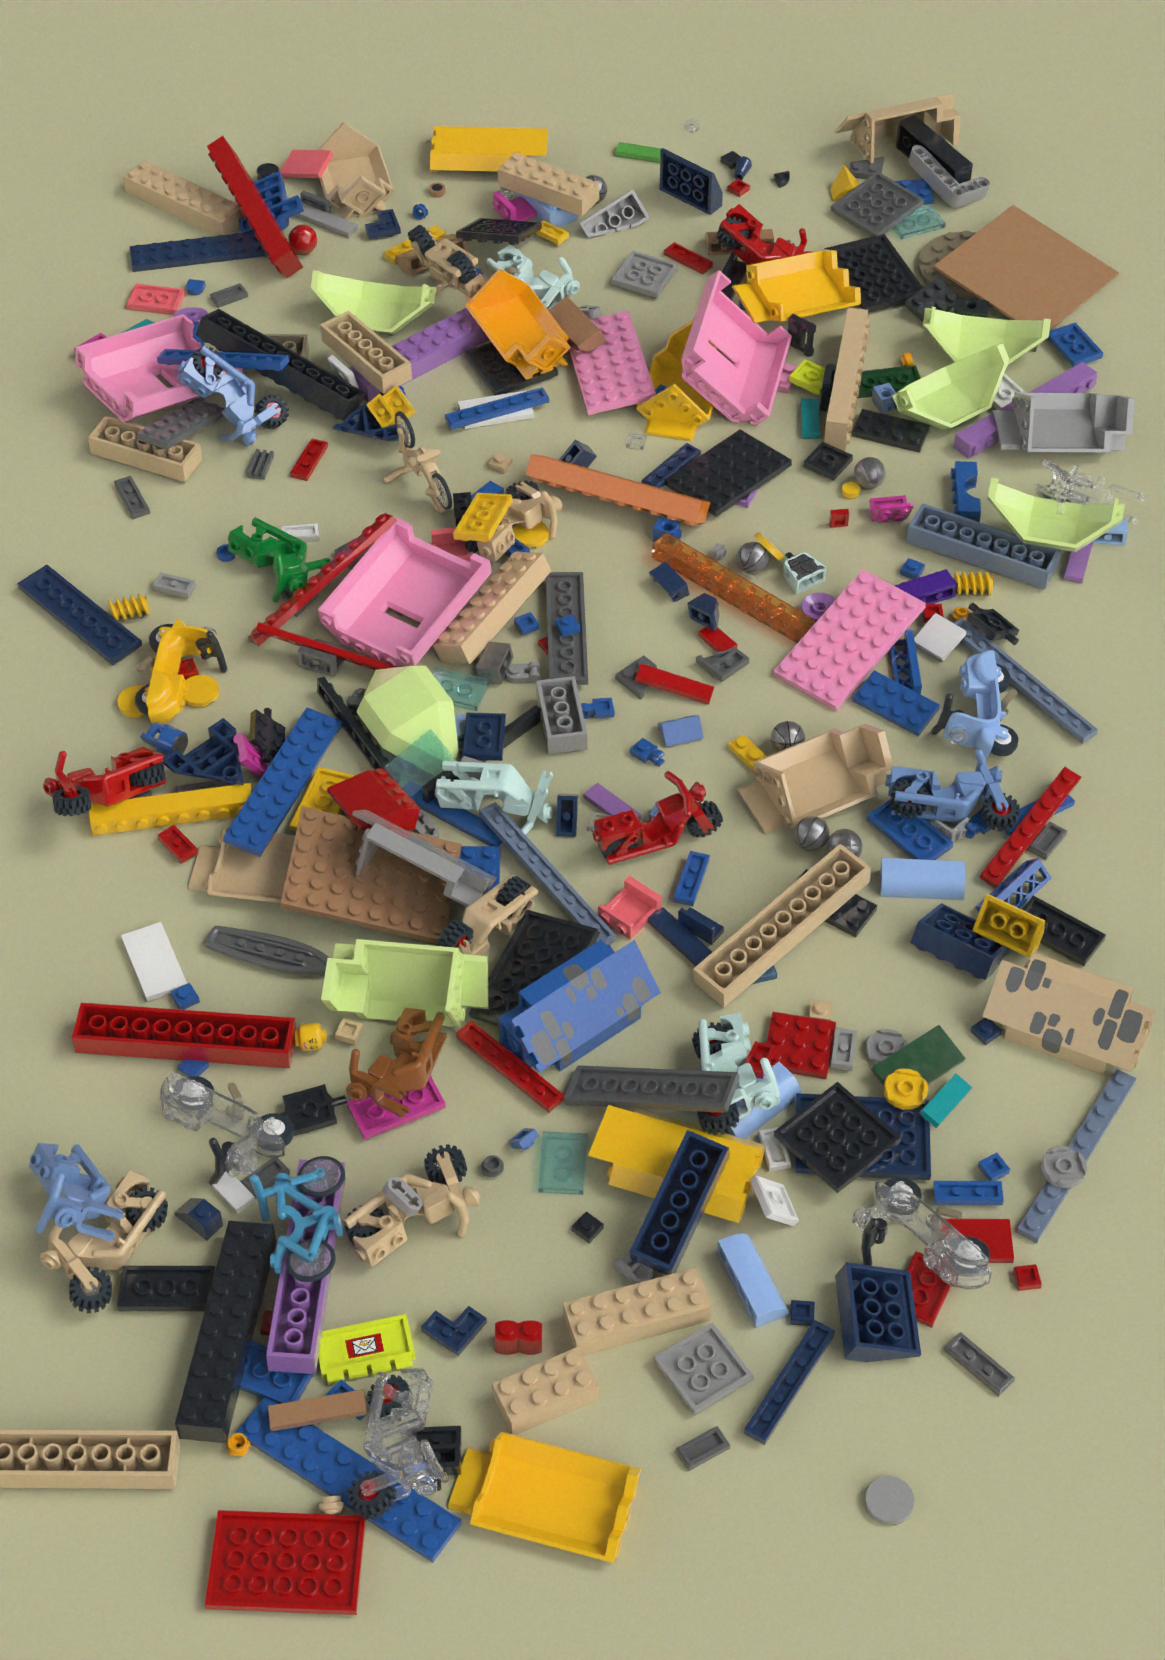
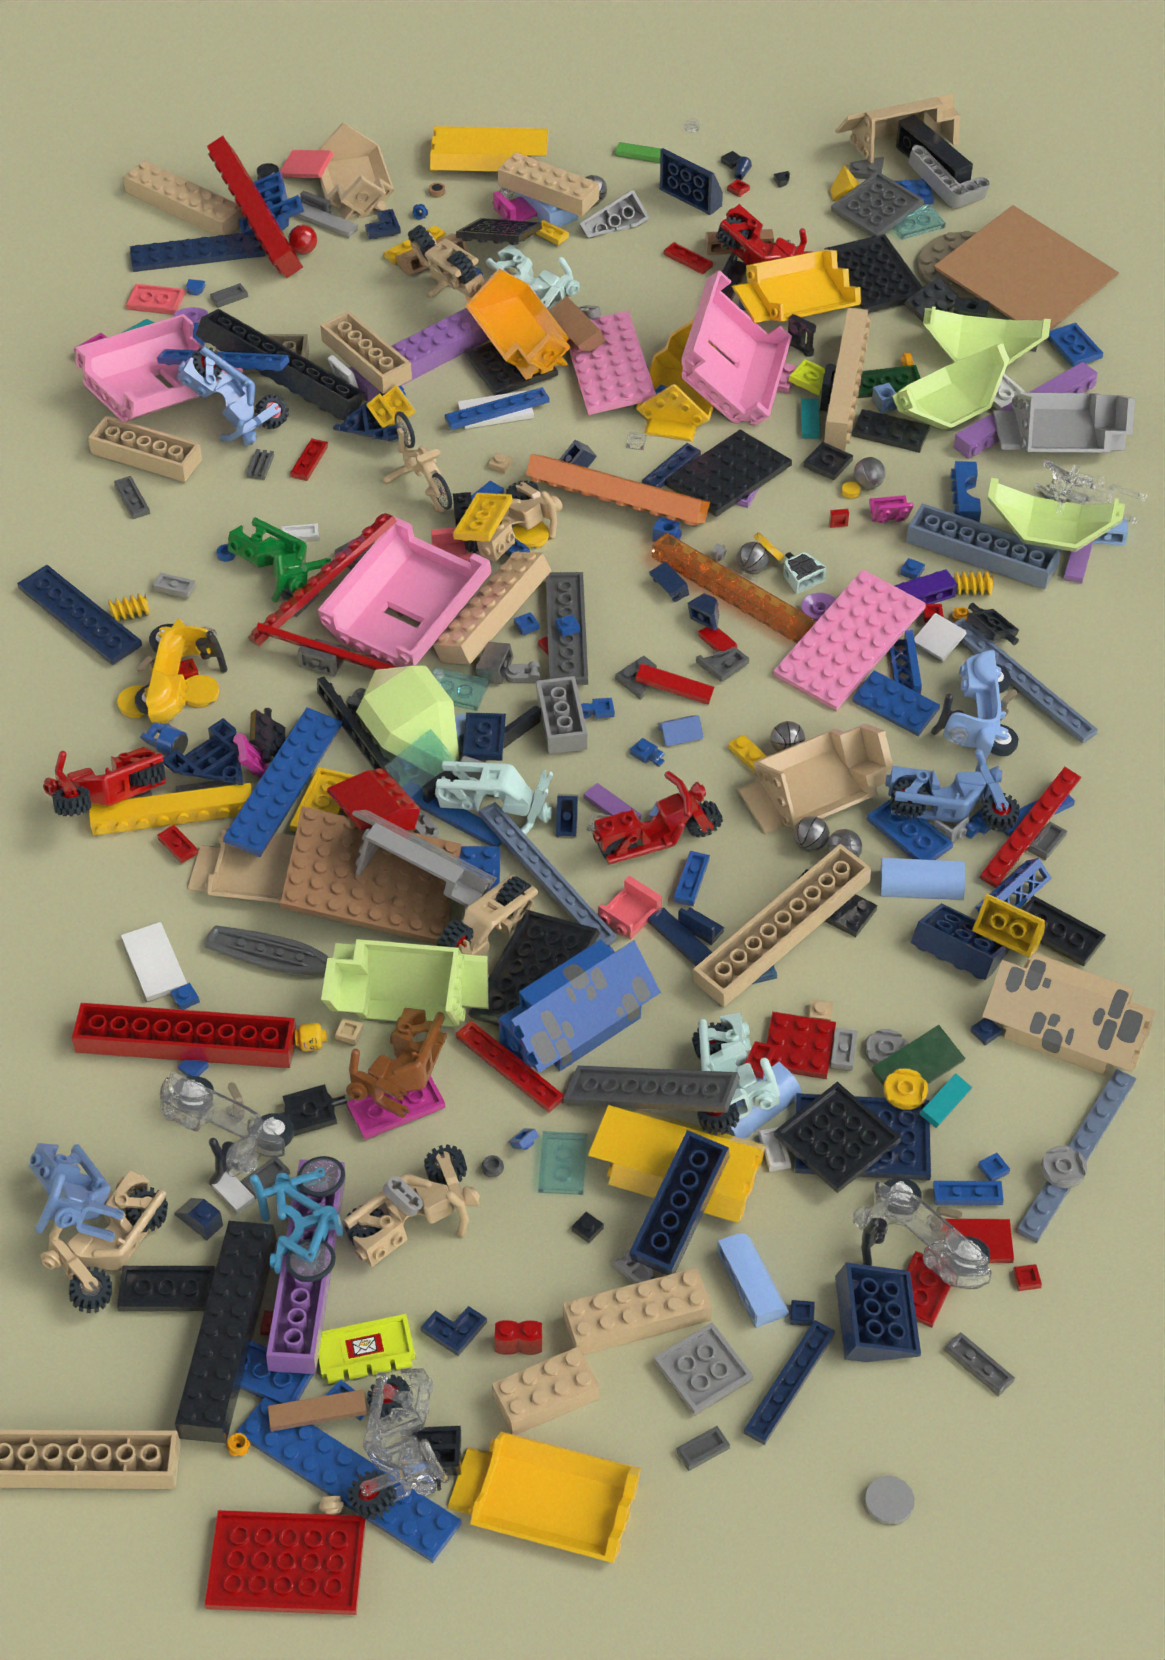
dark grey plate [137,399,225,450] -> none
yellowish green panel [311,270,436,334] -> none
light grey plate [611,251,678,298] -> none
white tile [750,1176,799,1226] -> none

